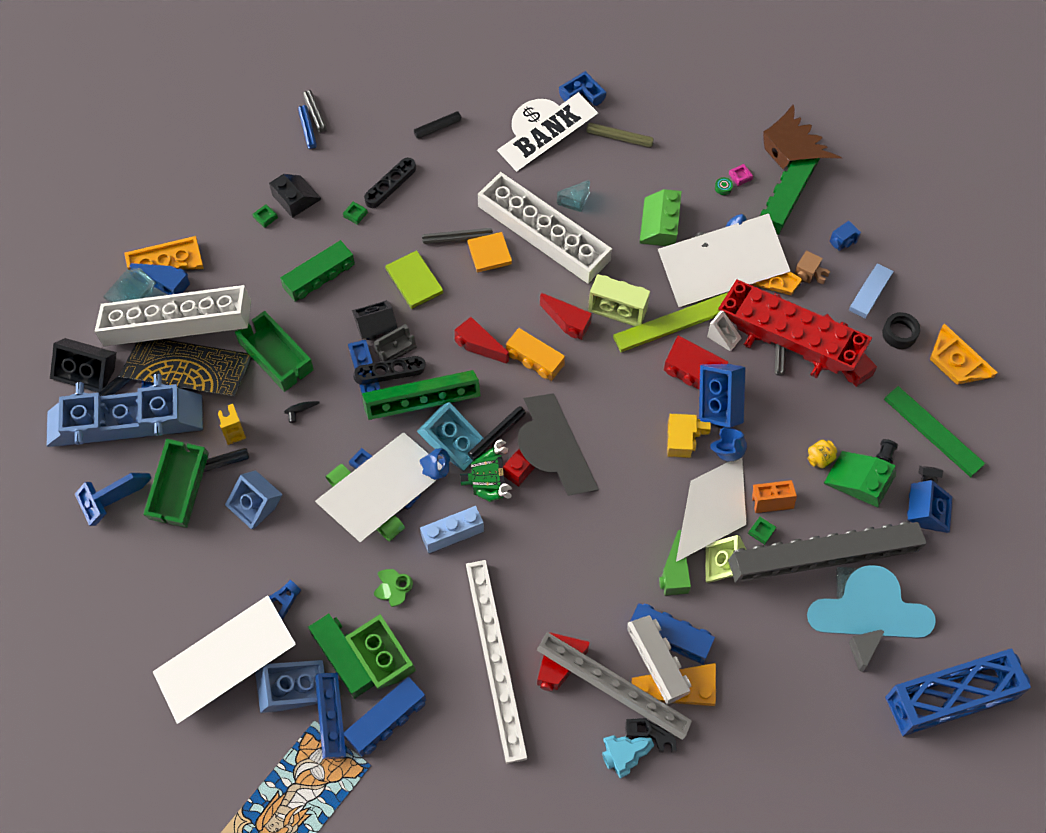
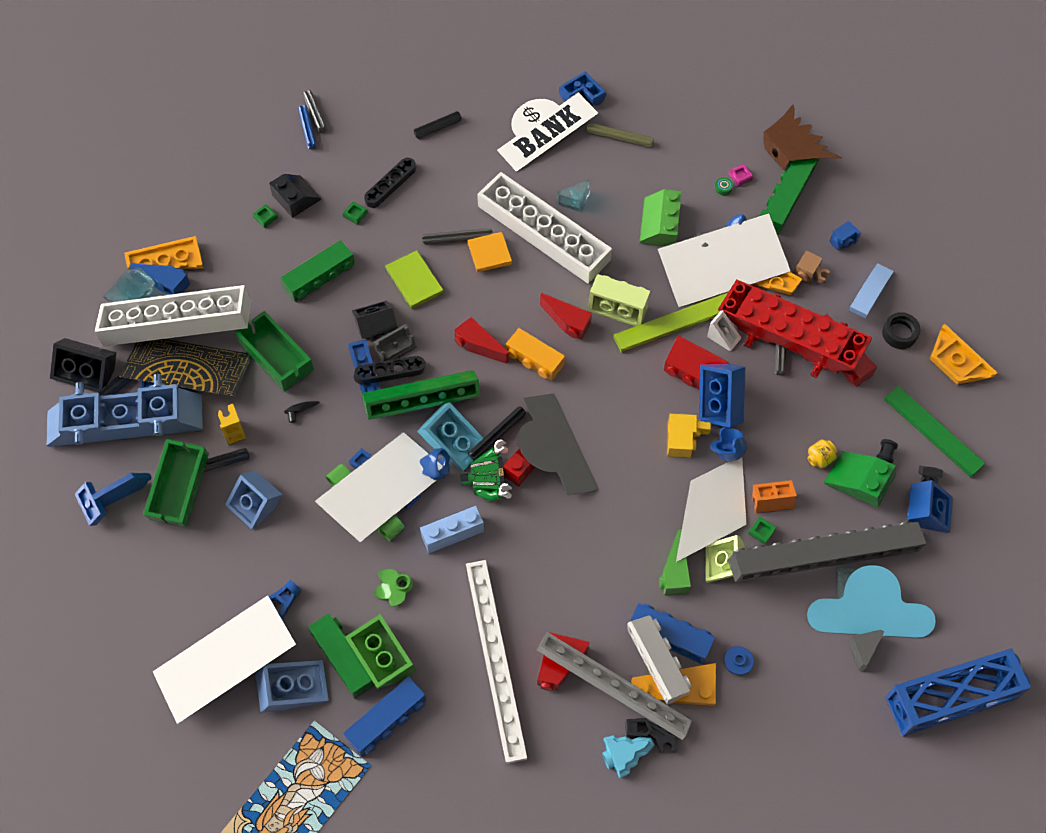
blue plate [315,673,346,759] -> none
none -> blue piece [724,646,754,675]

